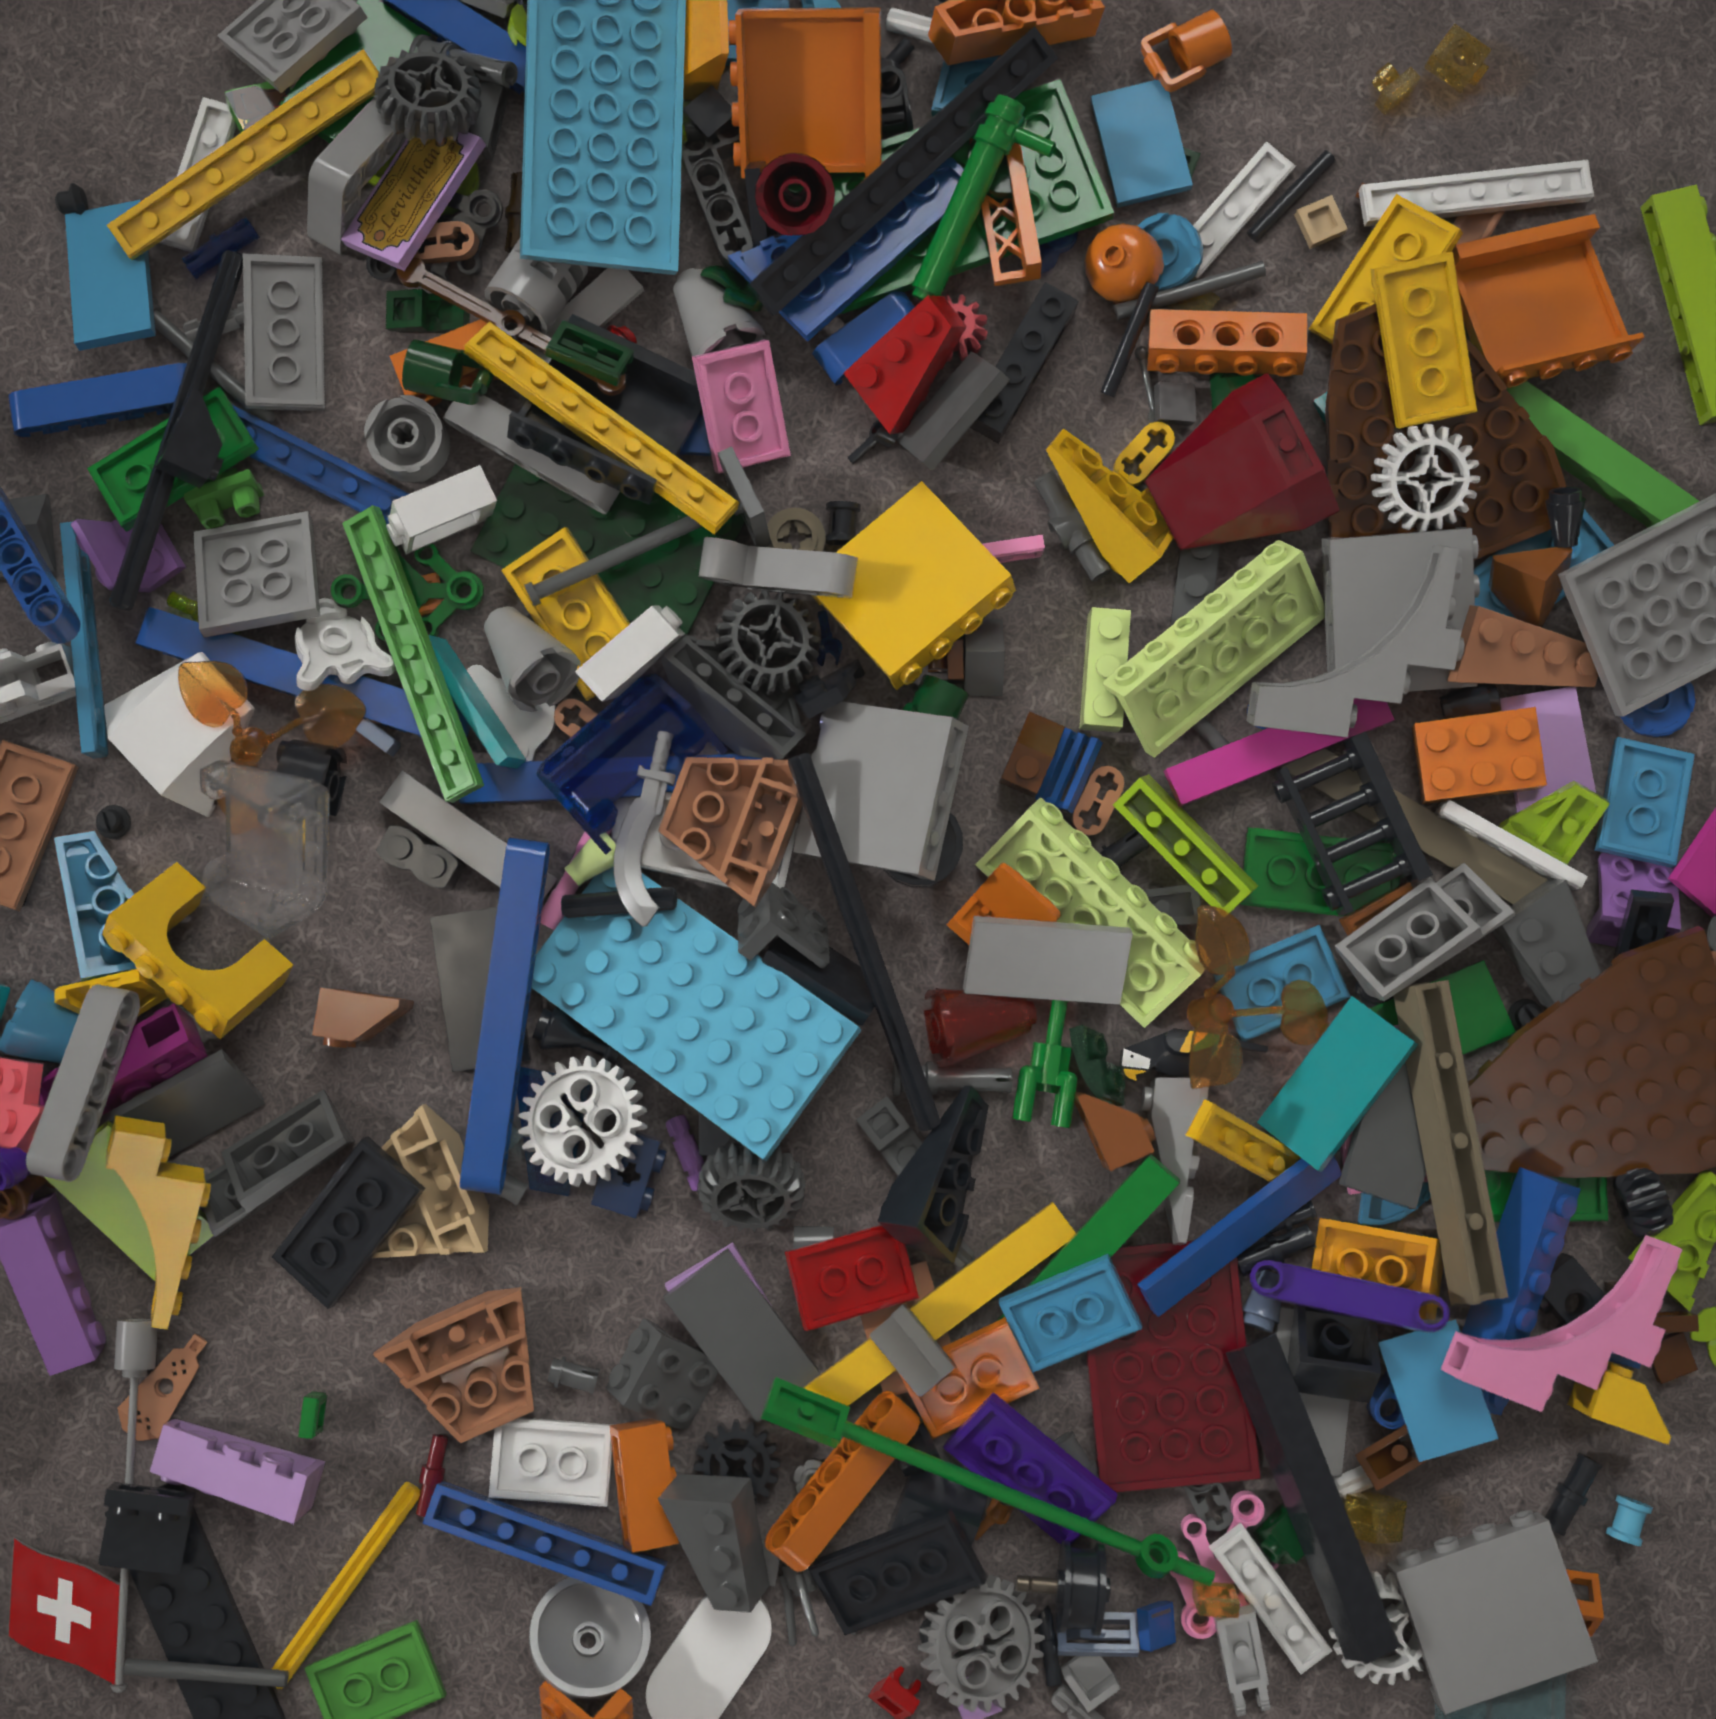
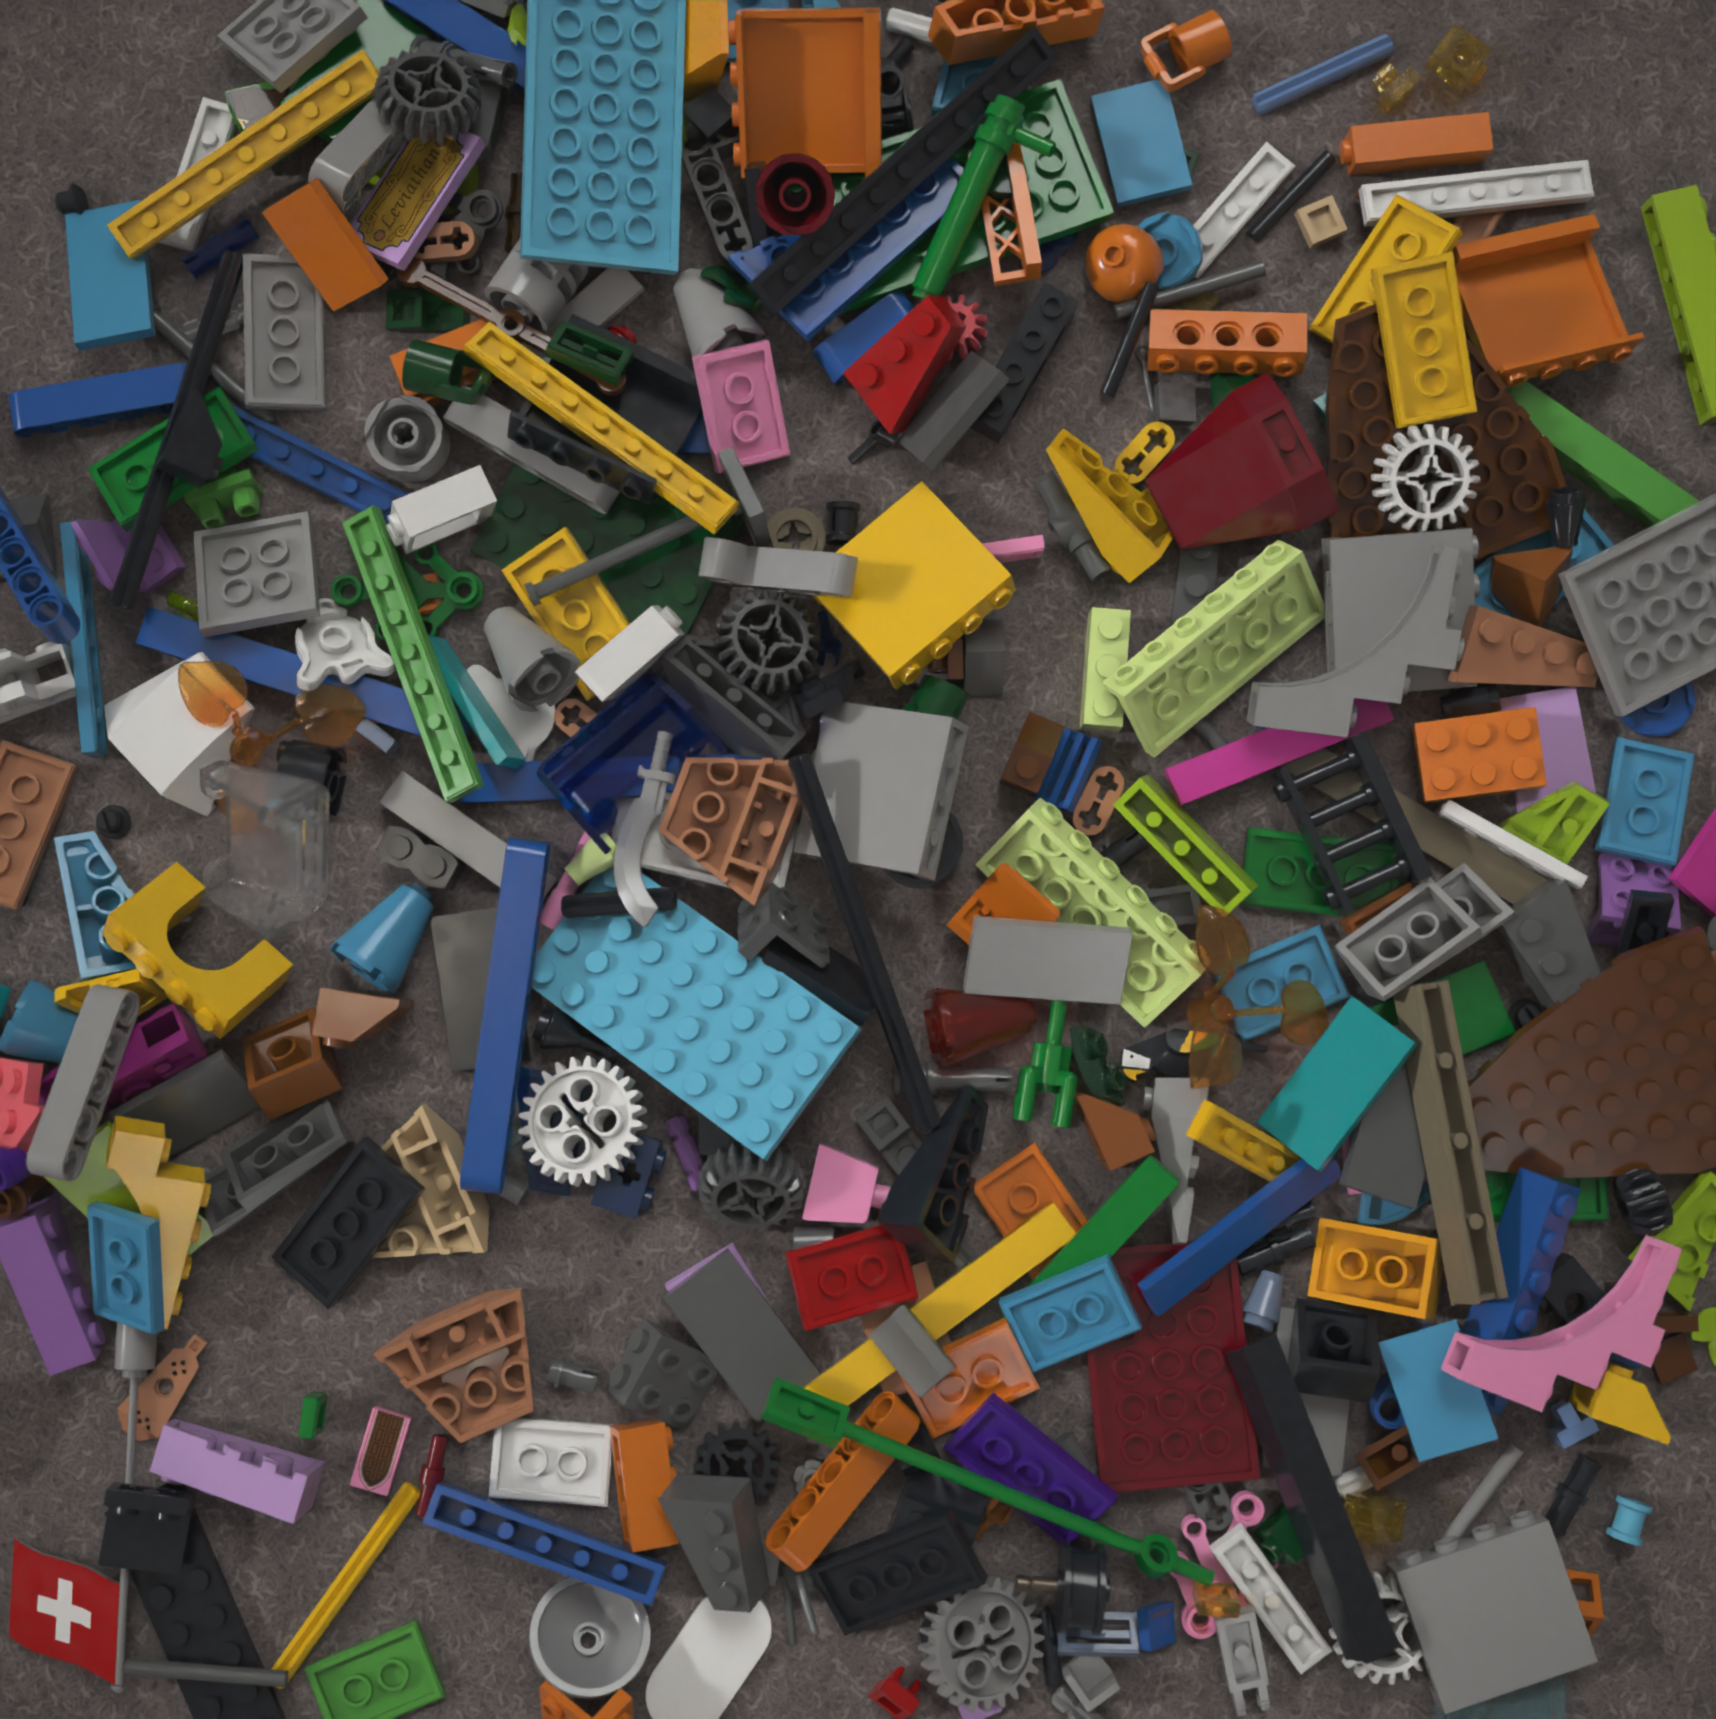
dark purple piece [1250,1260,1450,1333] -> none
none -> dark azure tile [87,1201,165,1335]
none -> dark orange slope [242,1007,343,1120]
none -> orange tile [262,178,389,312]
none -> dark azure cone [329,883,434,995]
none -> tile [350,1406,413,1496]
none -> bright pink torso [802,1143,891,1223]
none -> orange tile [973,1142,1088,1280]
none -> medium blue axle [1252,34,1394,115]
none -> orange brick [1339,112,1493,176]
none -> light grey bar [1440,1443,1524,1539]
none -> medium blue tile [1547,1398,1599,1449]

